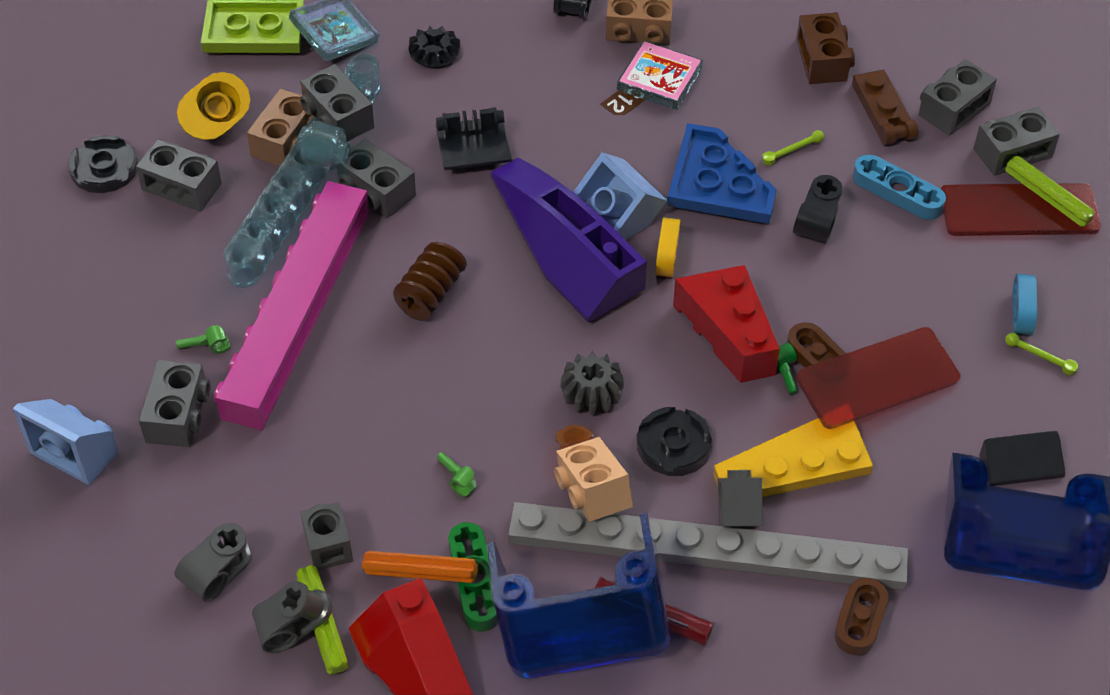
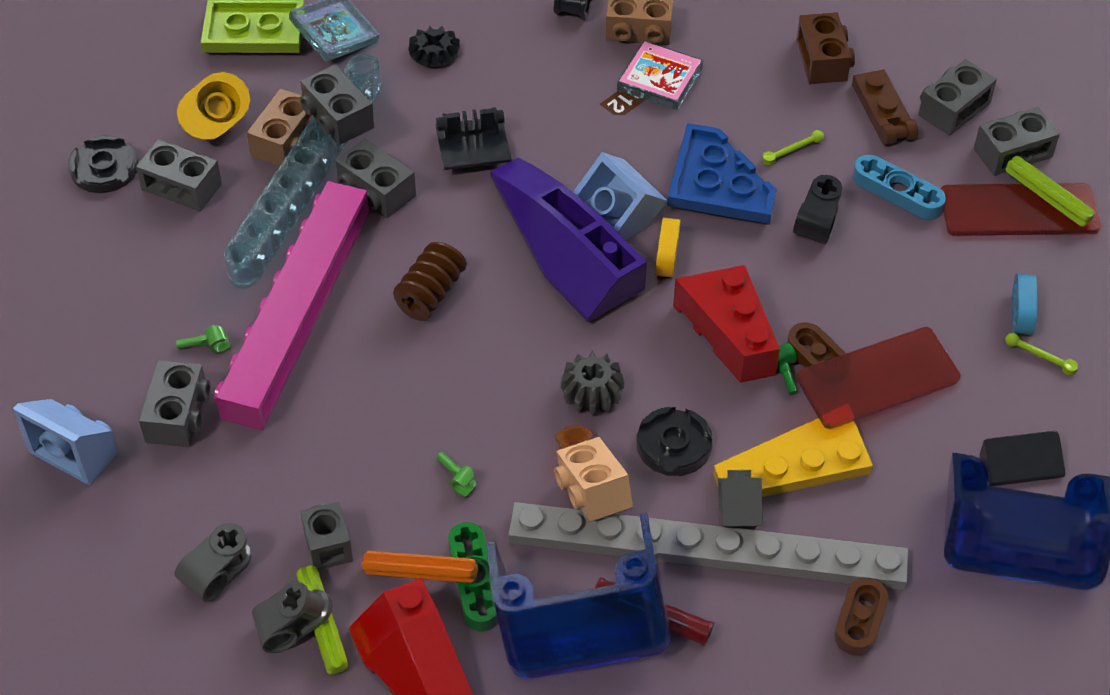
clear light blue head [296,121,351,171] -> none

